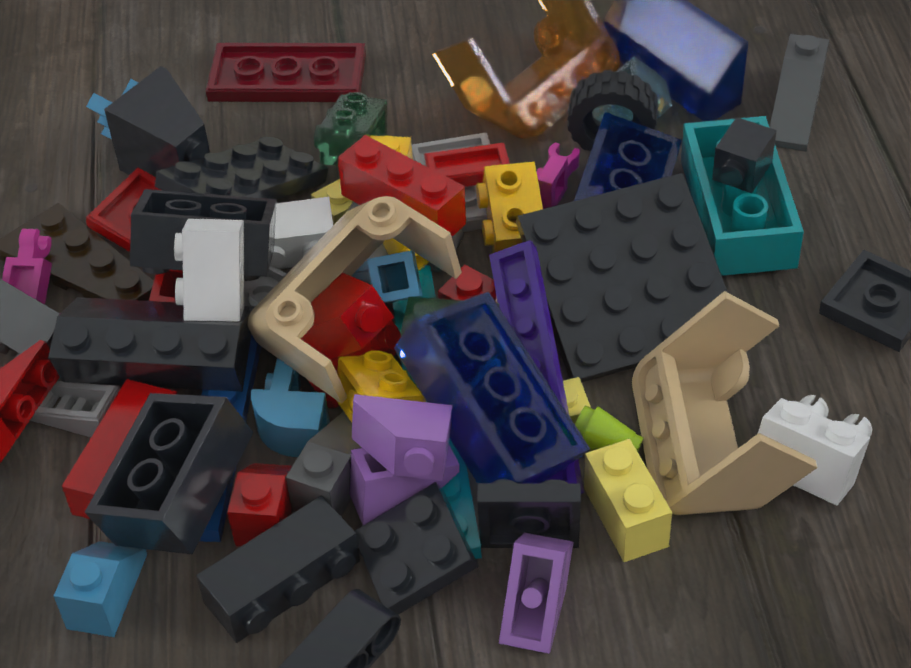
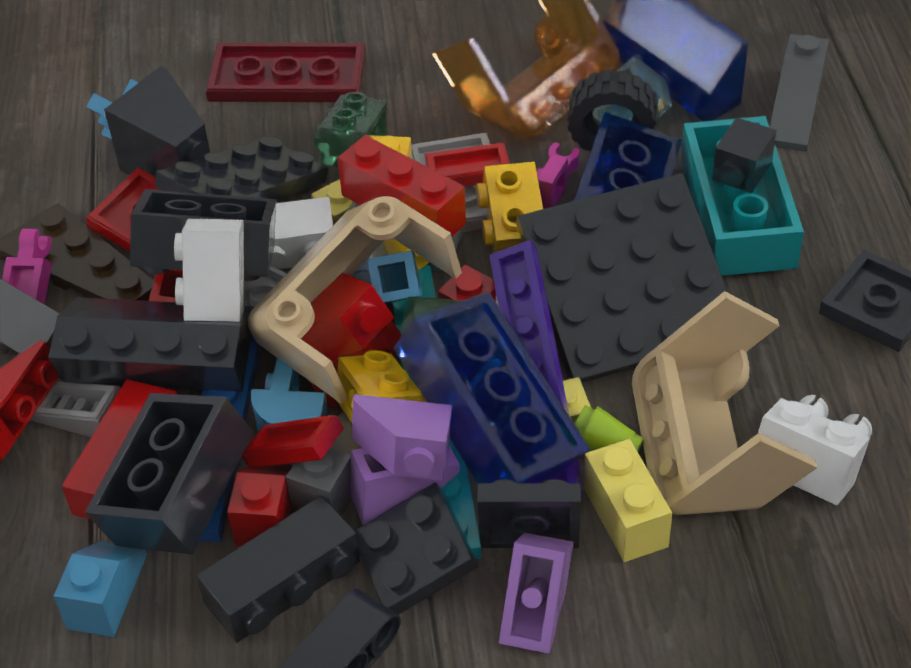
none -> red tile [242,415,344,468]

